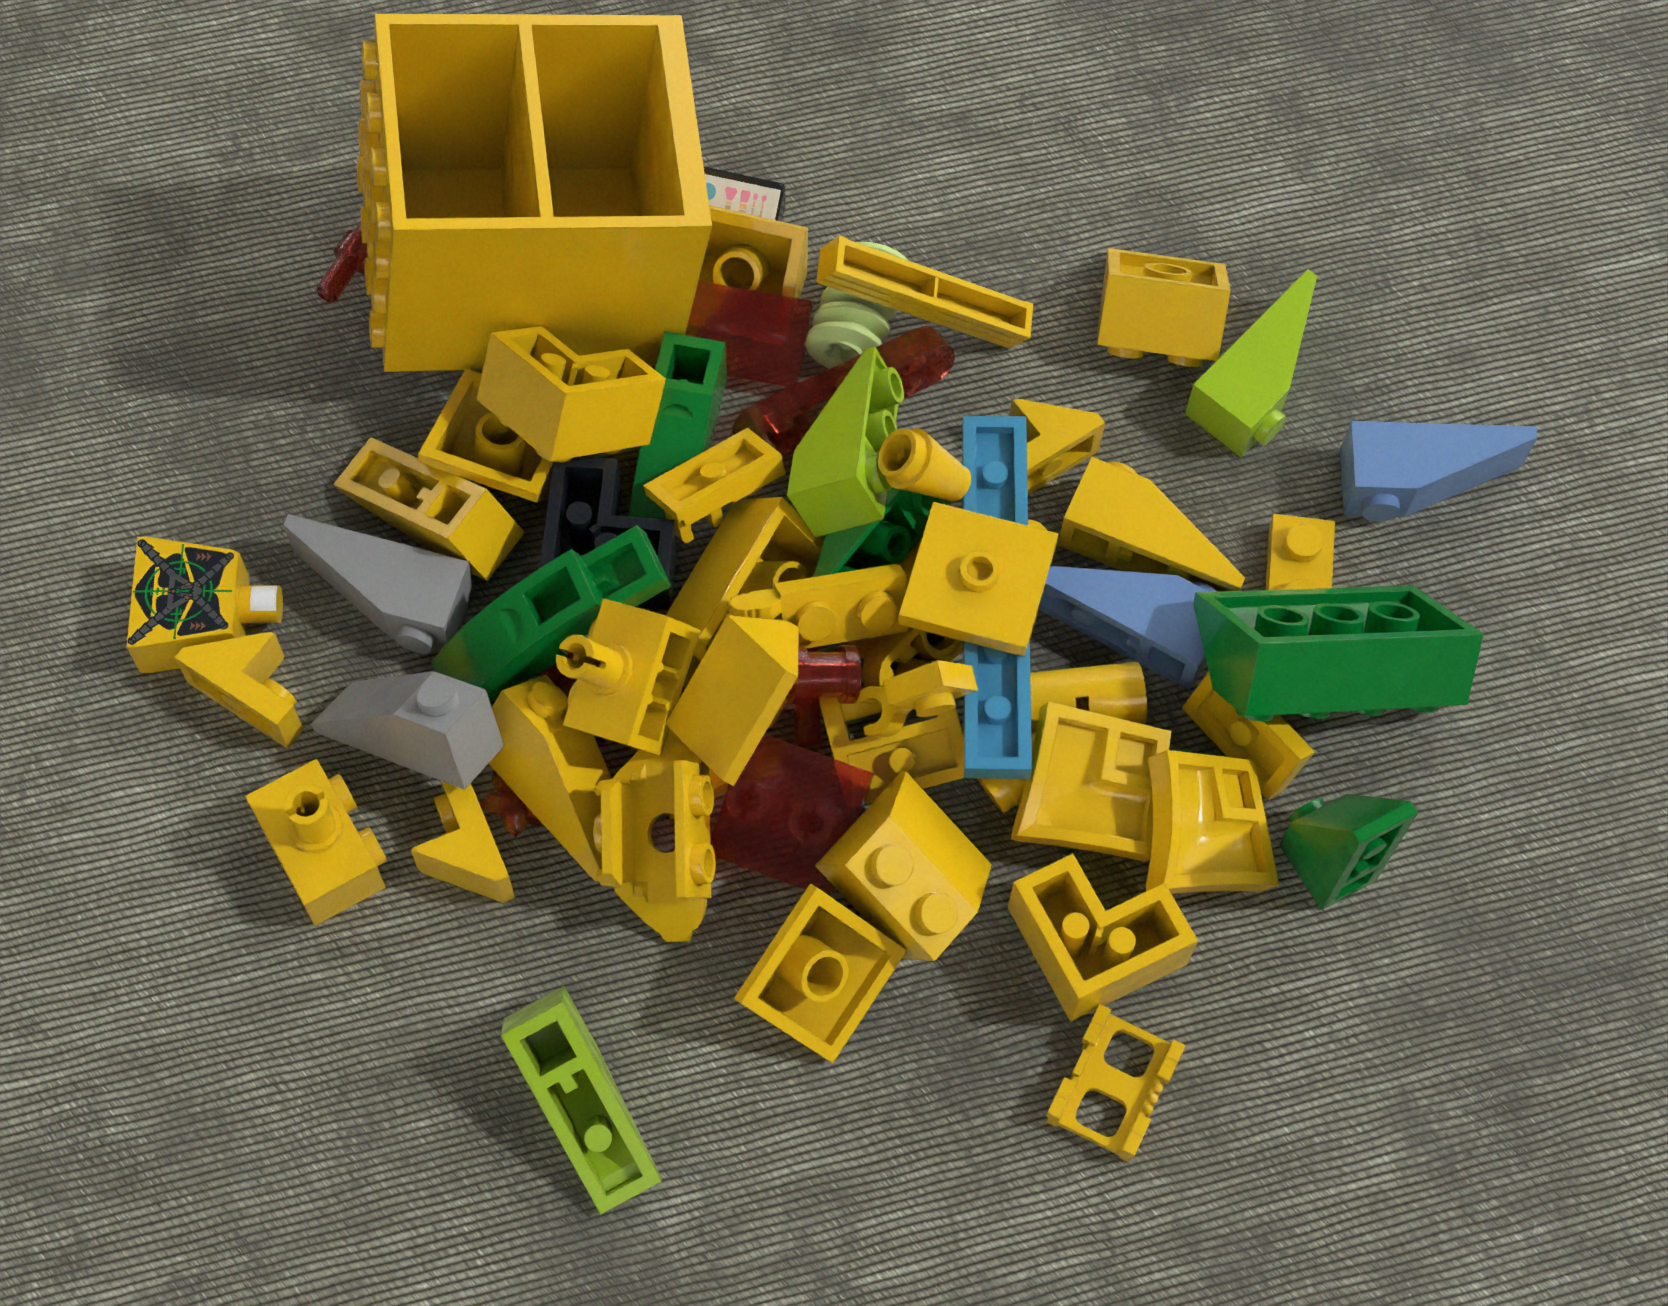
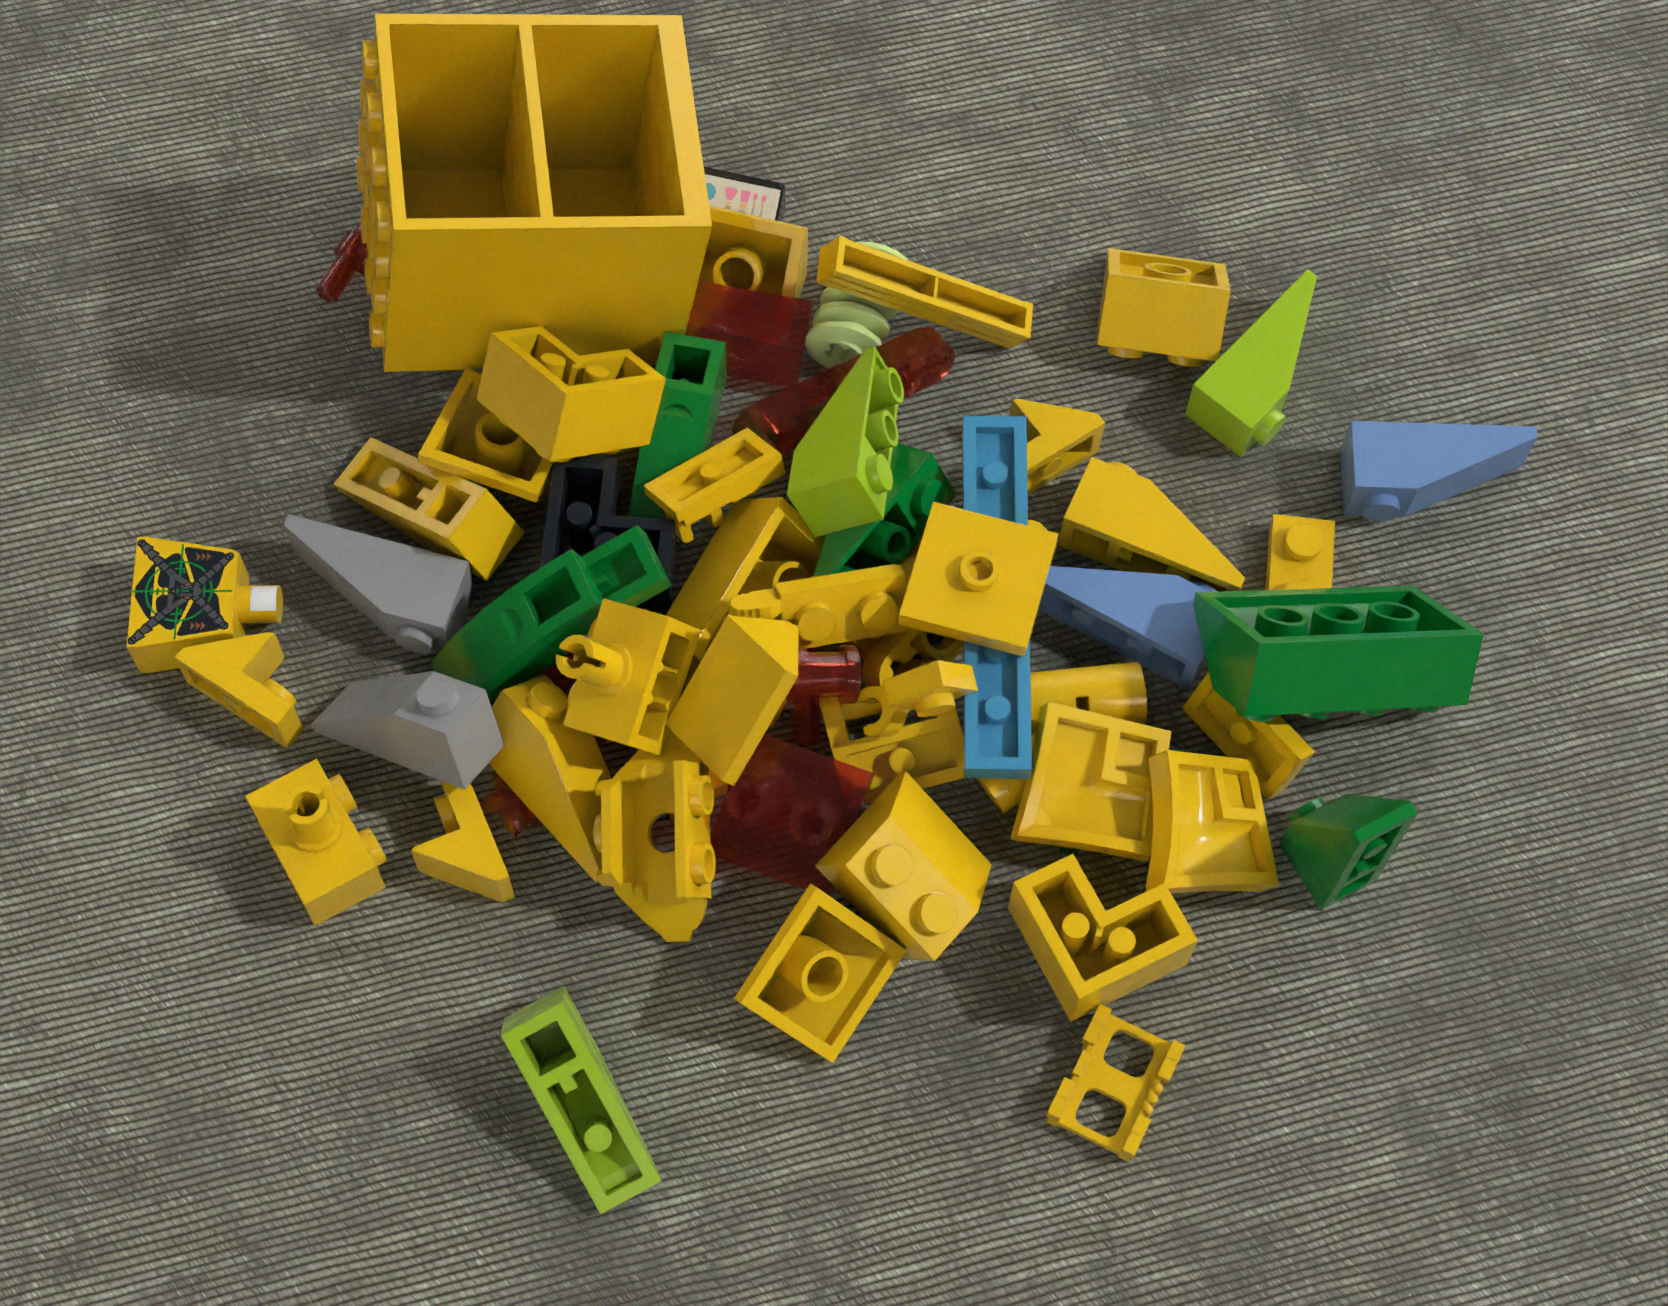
yellow cone [878,428,971,502] -> none

